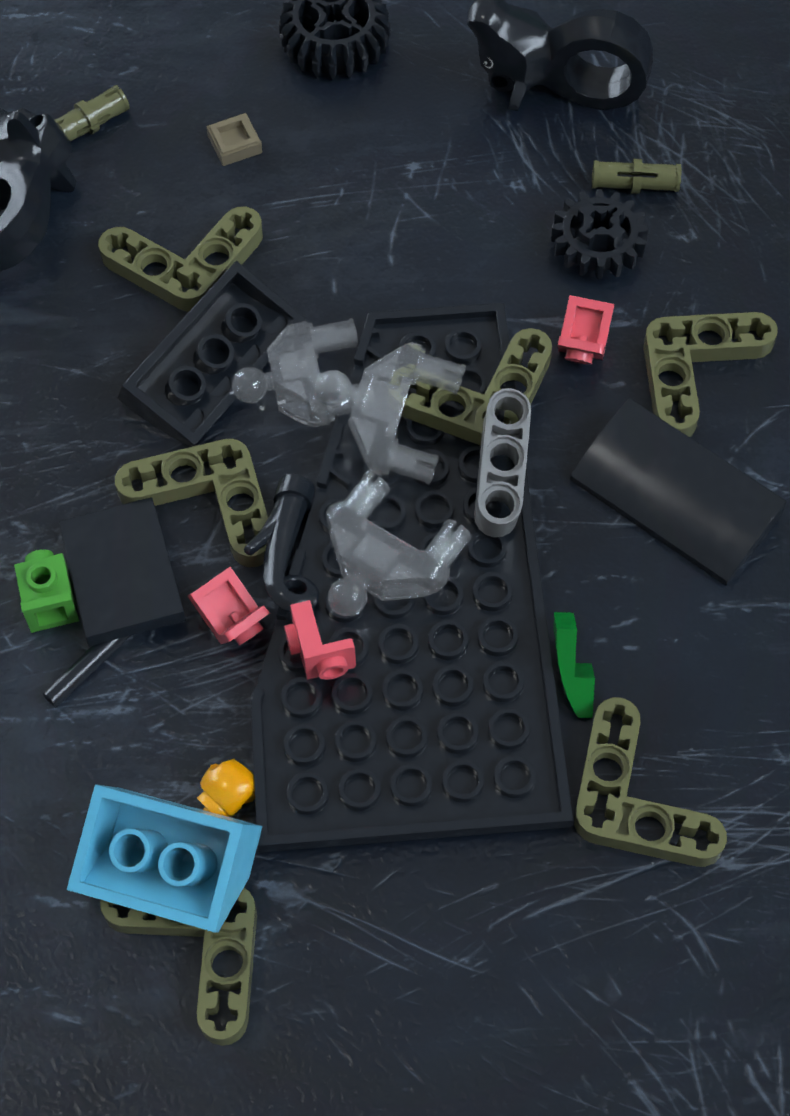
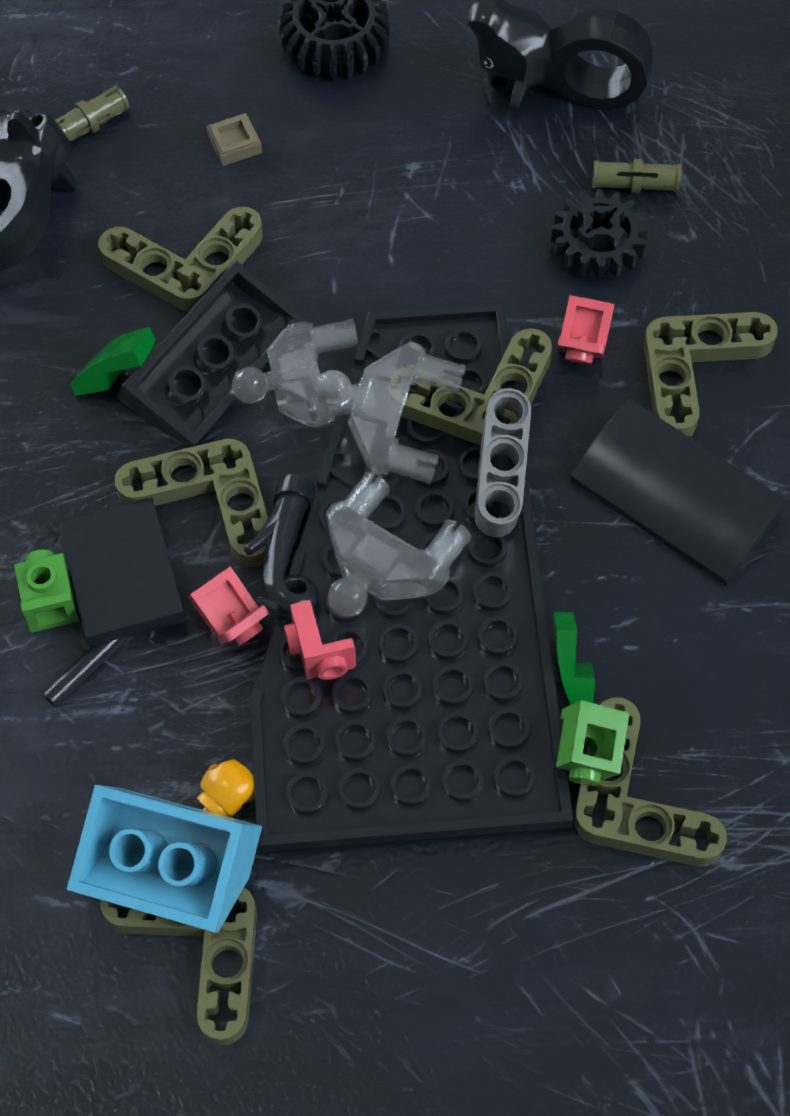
none -> green slope [70,327,157,396]
none -> bright green brick [556,700,629,786]

